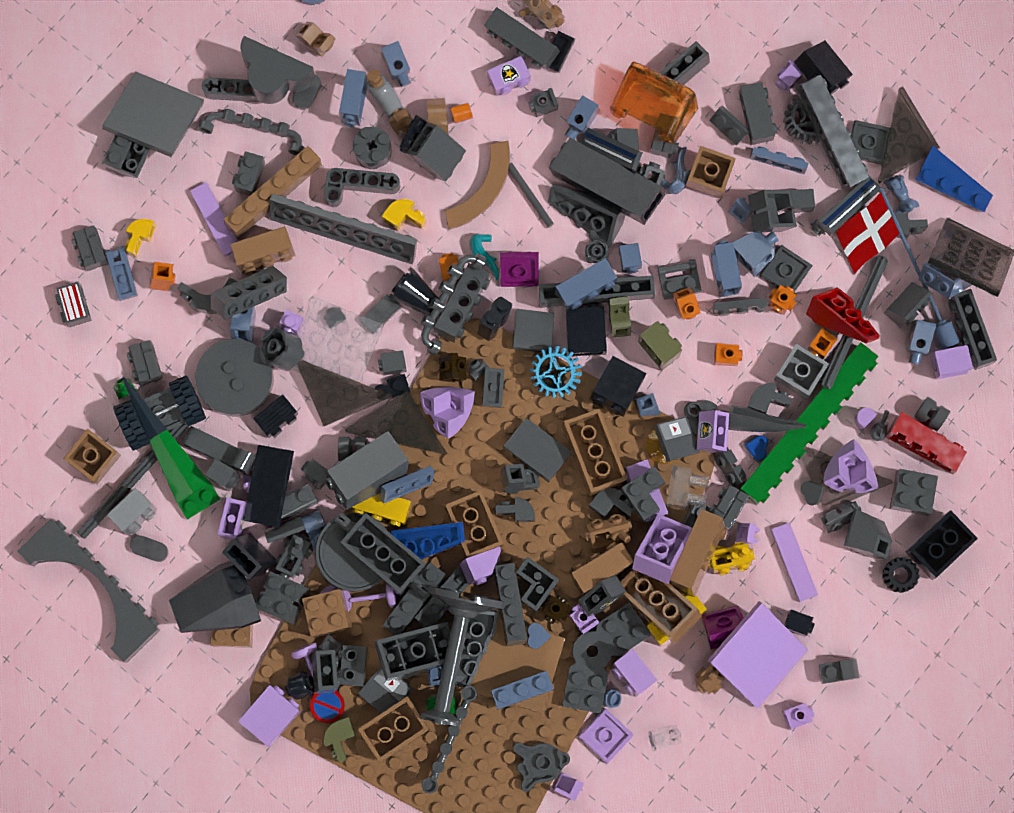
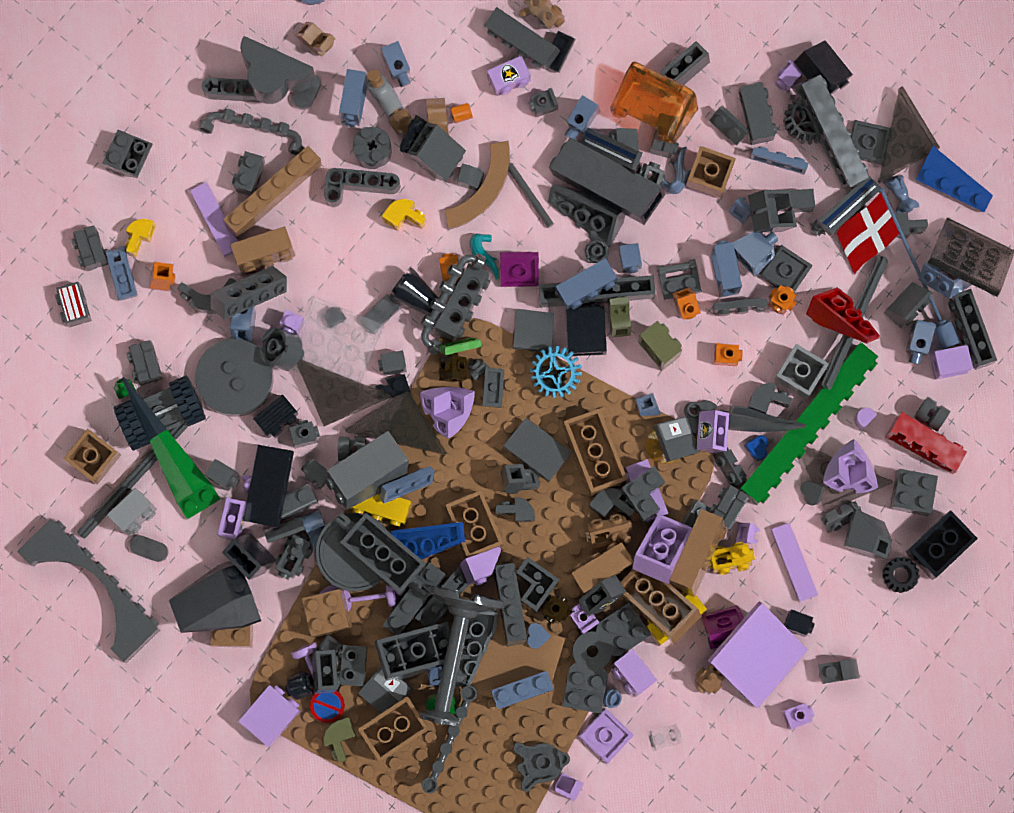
dark grey tile [102,72,204,158] -> none
dark grey beam [182,426,256,475] -> none
dark grey piece [256,571,310,625] -> none
dark grey plate [270,194,417,265] -> none
black brick [477,297,512,341] -> none
black brick [590,356,647,417] -> none
clear brick [666,465,710,509] -> none
orange brick [807,328,838,359] -> none
dark grey piece [871,410,890,441] -> none
none -> dark grey brick [289,420,320,448]
none -> bright green tile [439,337,482,355]
none -> dark grey brick [457,163,484,191]

